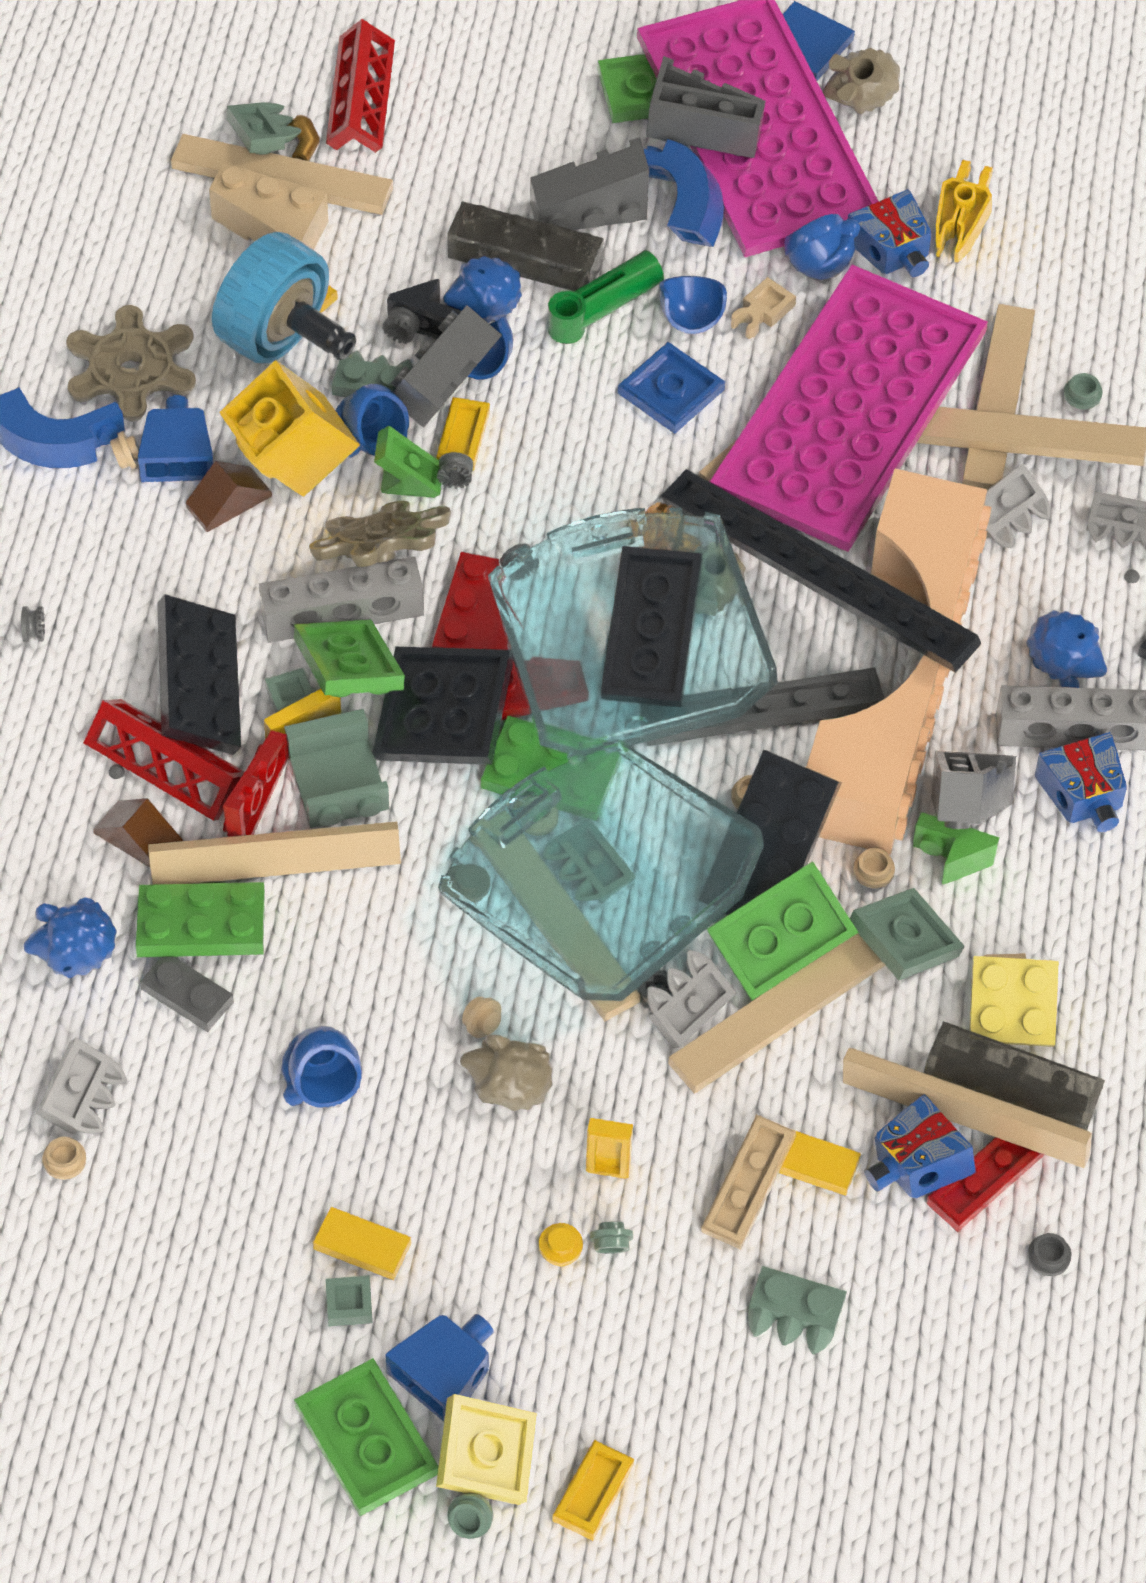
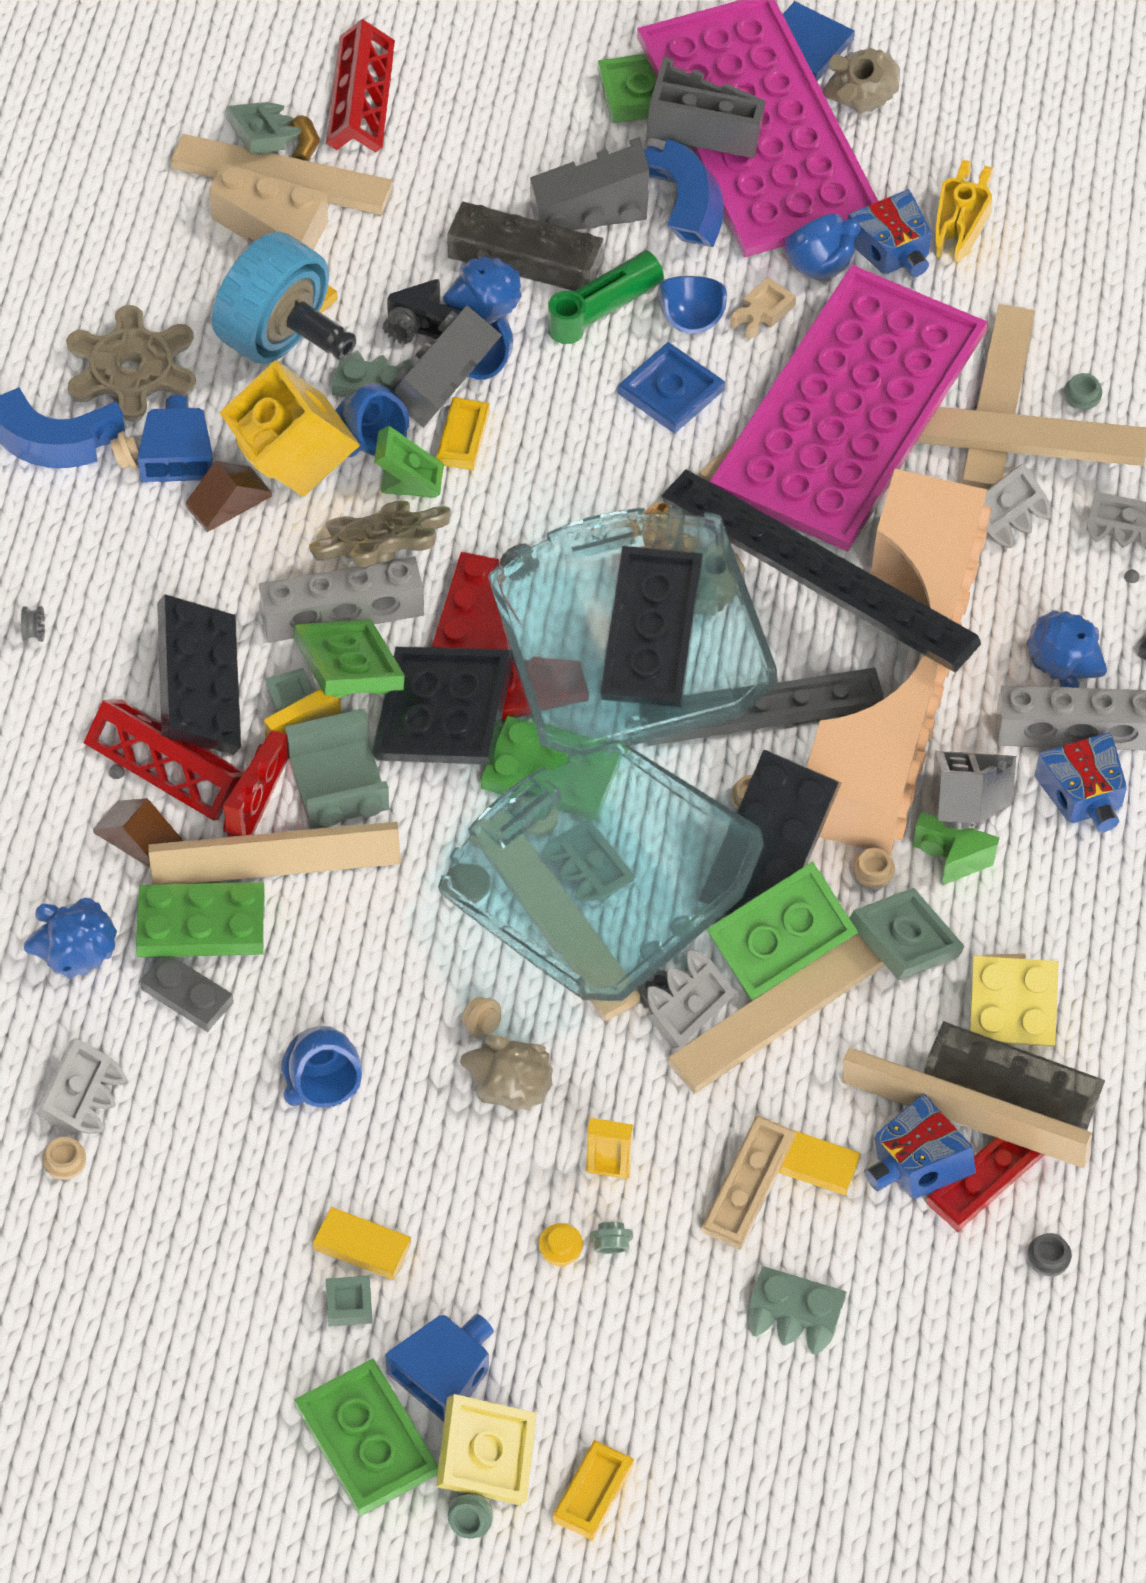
dark grey bush [437,452,473,489] -> none

